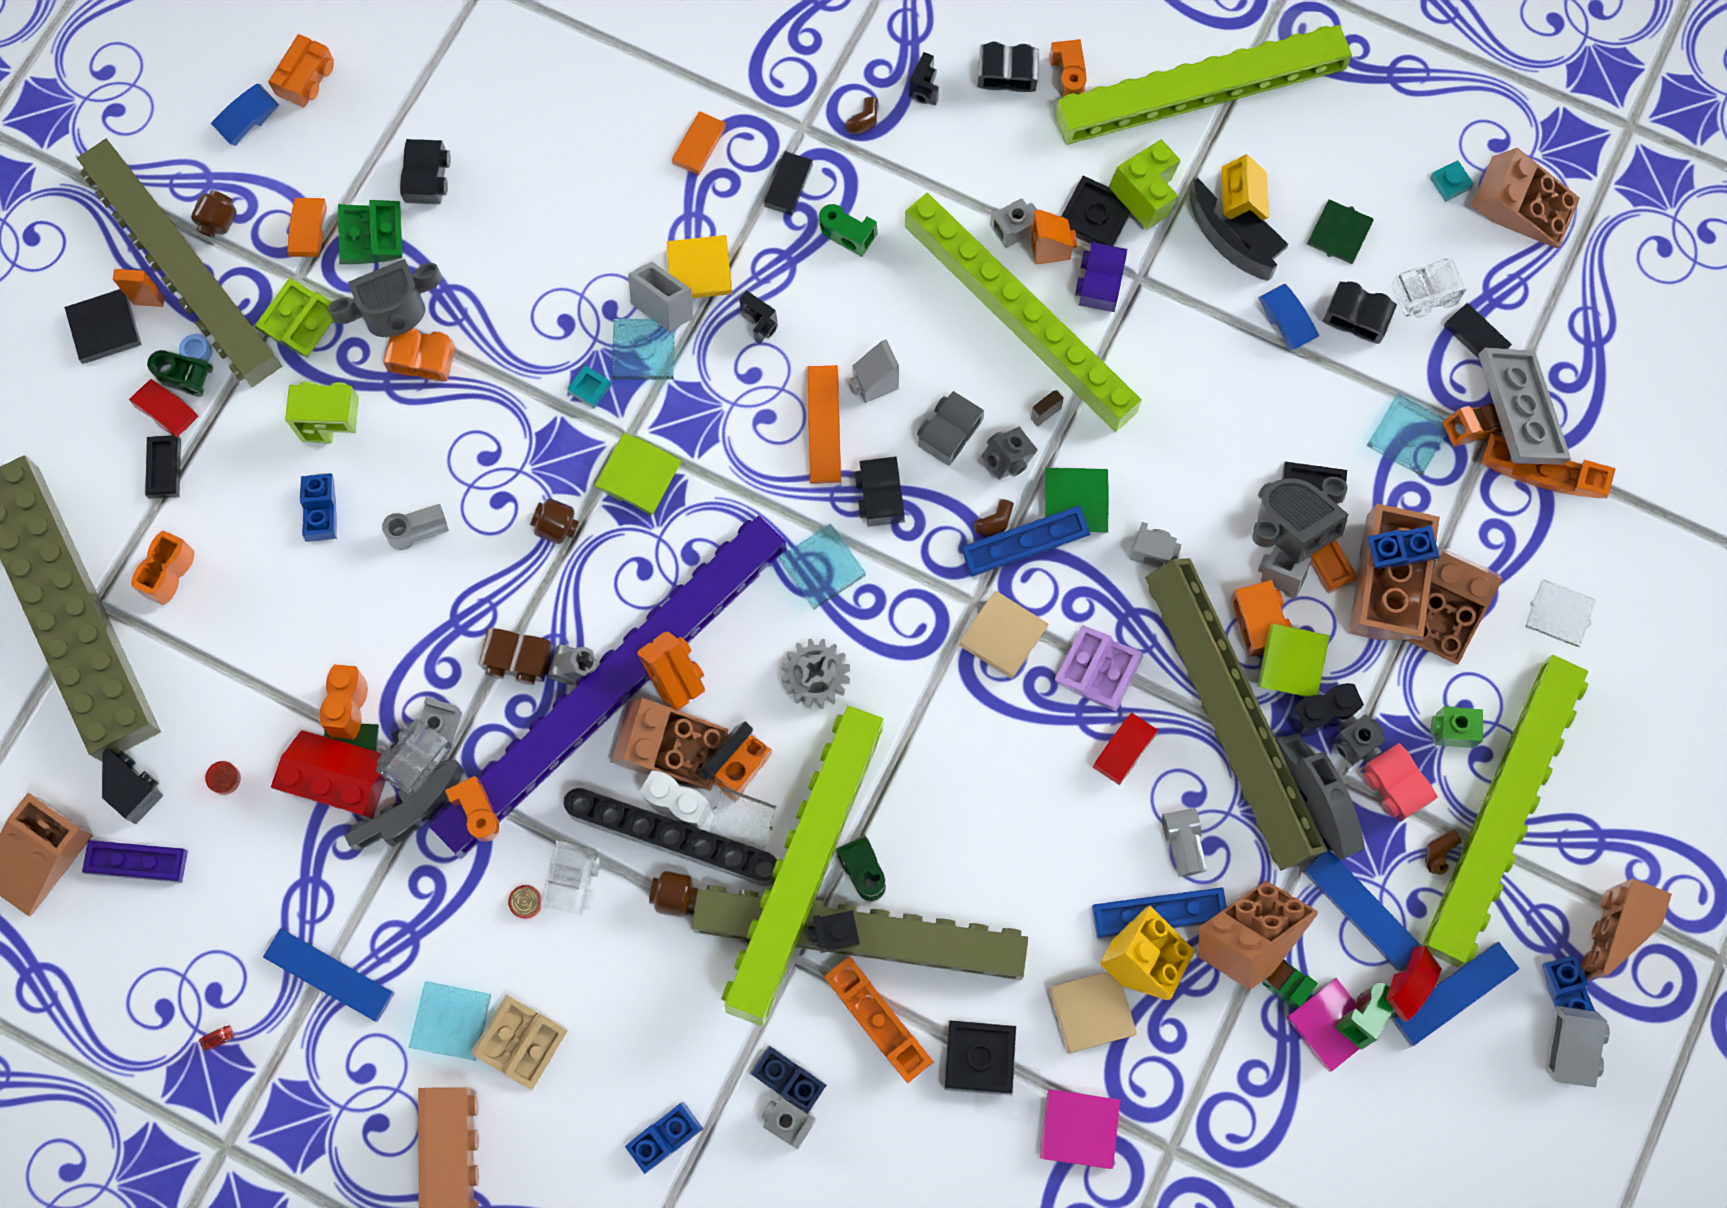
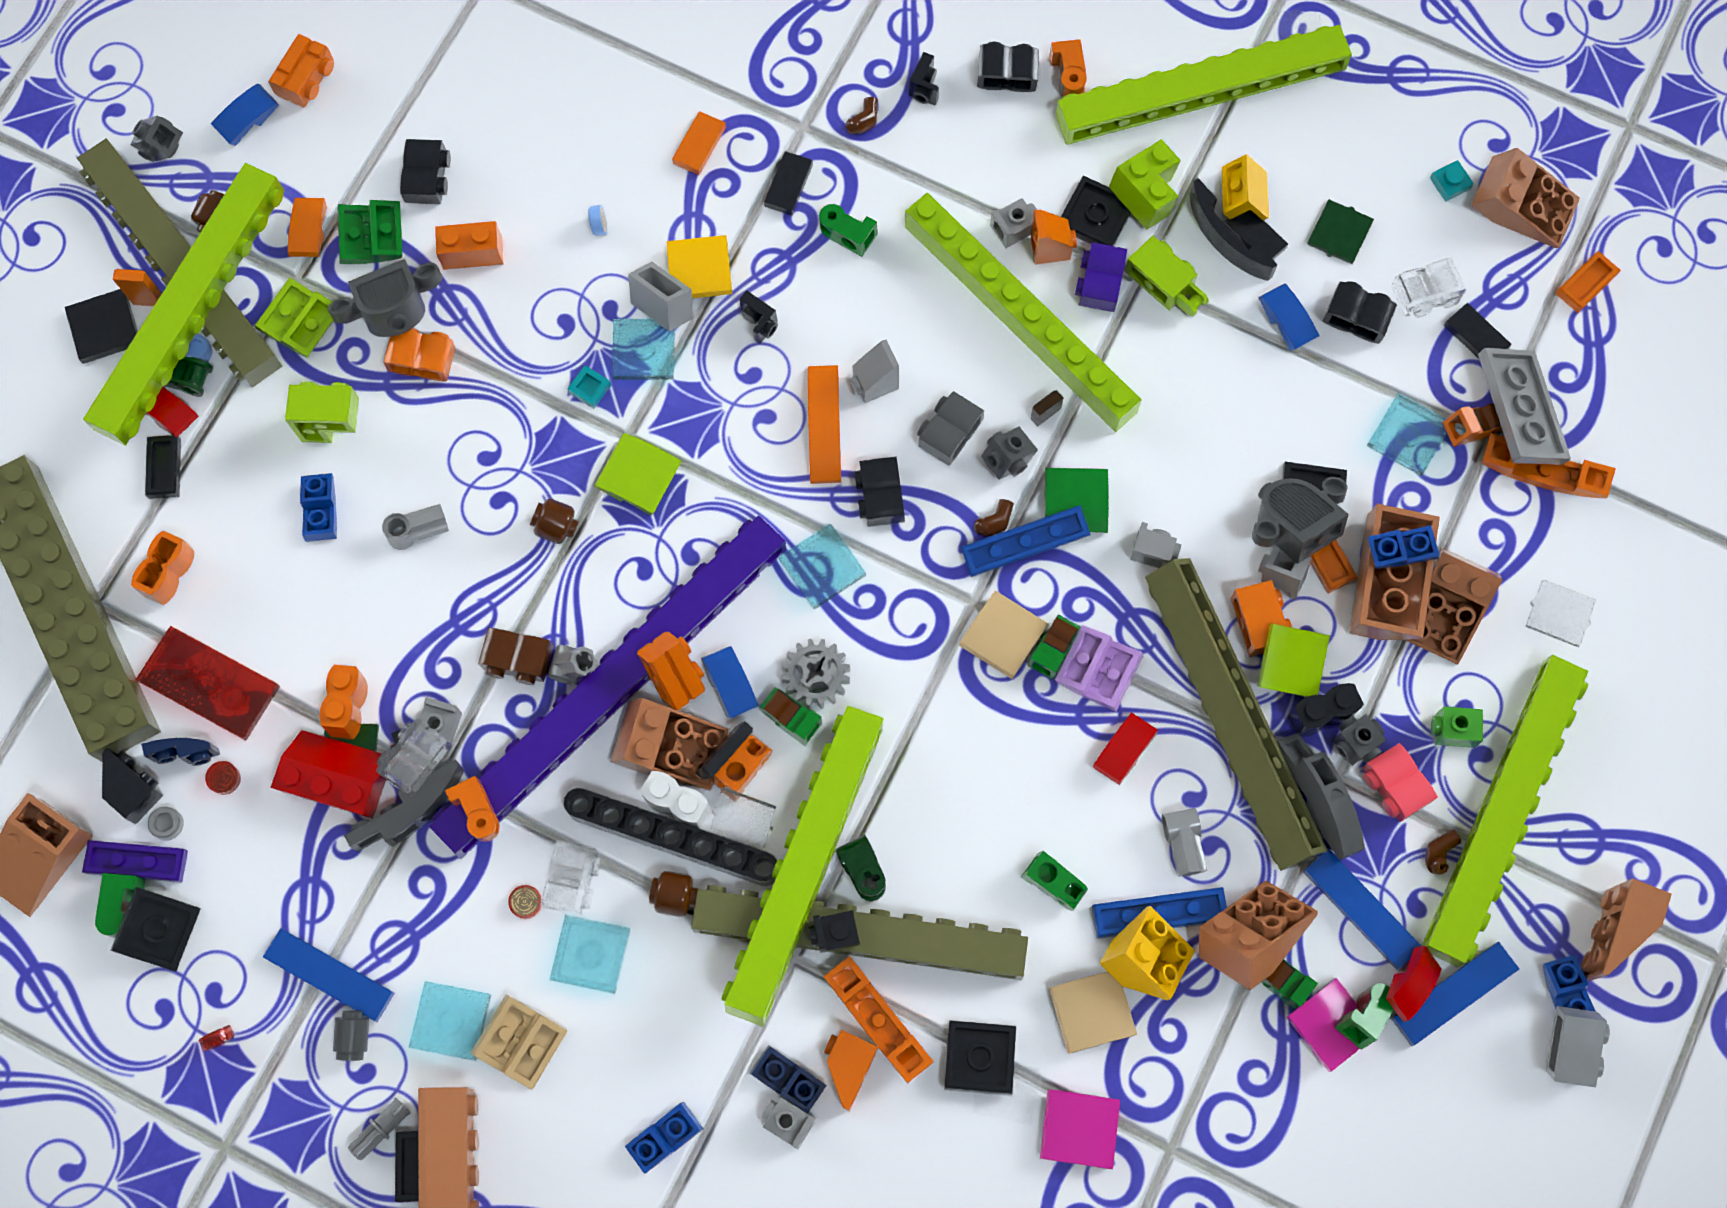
none -> lime brick [83,162,285,446]
none -> green leg [95,873,145,938]
none -> black tile [110,887,201,972]
none -> dark grey brick [130,115,184,162]
none -> clear red tile [135,626,280,741]
none -> dark blue slope [141,738,220,766]
none -> light grey tile [148,806,184,840]
none -> dark grey brick [333,1010,369,1061]
none -> light grey axle [348,1098,411,1161]
none -> black tile [395,1131,419,1202]
none -> orange brick [435,221,504,270]
none -> clear light blue tile [549,914,631,994]
none -> light blue tile [588,204,607,236]
none -> blue slope [701,646,759,719]
none -> green leg [759,687,823,746]
none -> orange slope [824,1030,878,1112]
none -> green leg [1021,851,1088,911]
none -> leg [1028,614,1081,680]
none -> lime brick [1125,235,1209,317]
none -> orange tile [1555,251,1621,313]

